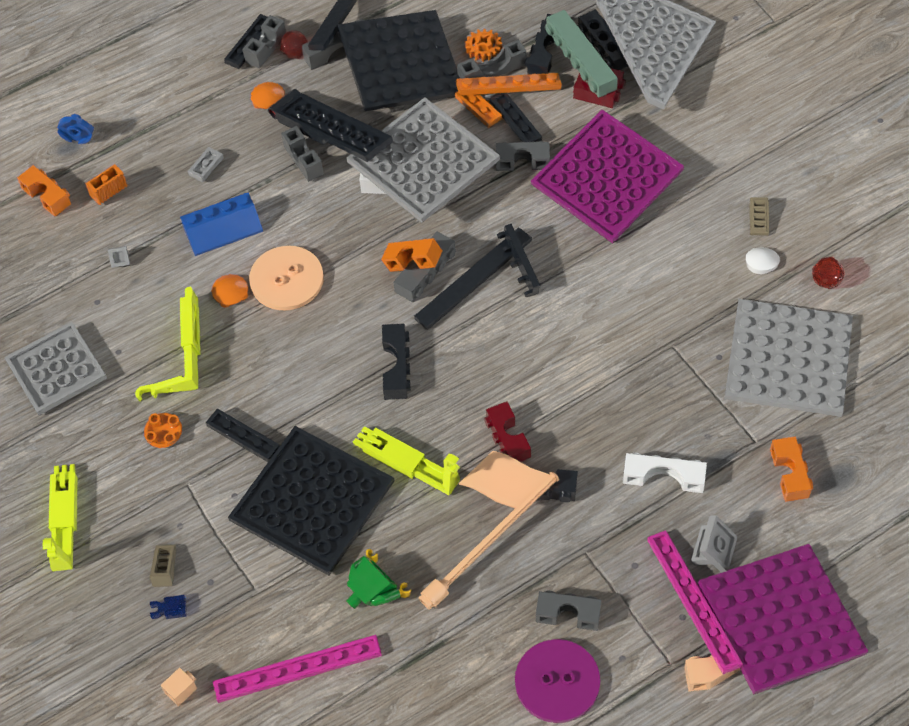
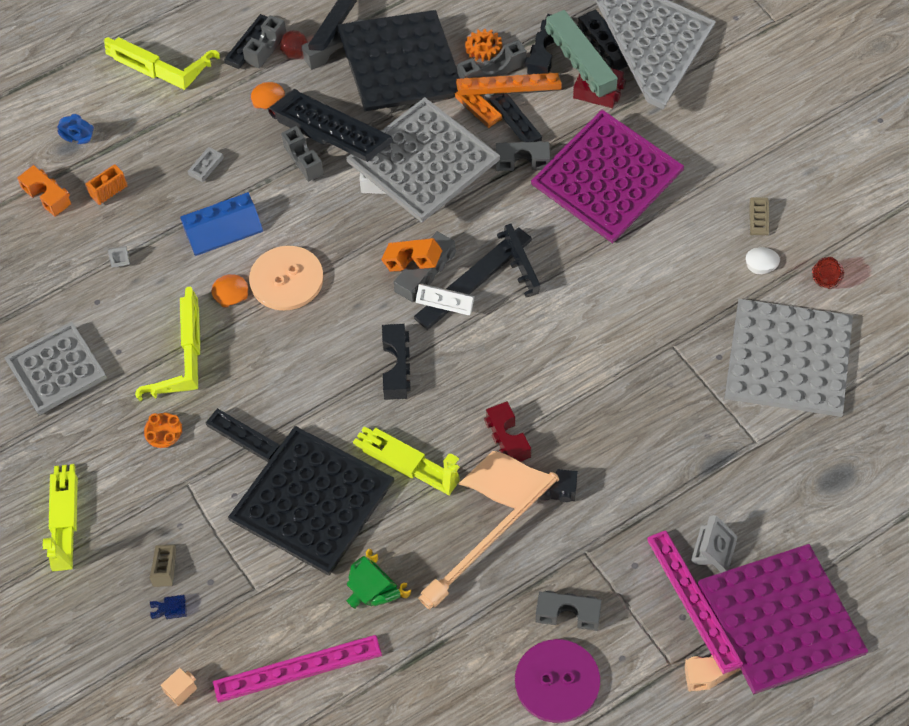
white arch [623,453,707,493] -> none
orange arch [770,436,813,502] -> none
none -> neon yellow hinge [104,37,220,90]
none -> white plate [416,283,475,315]

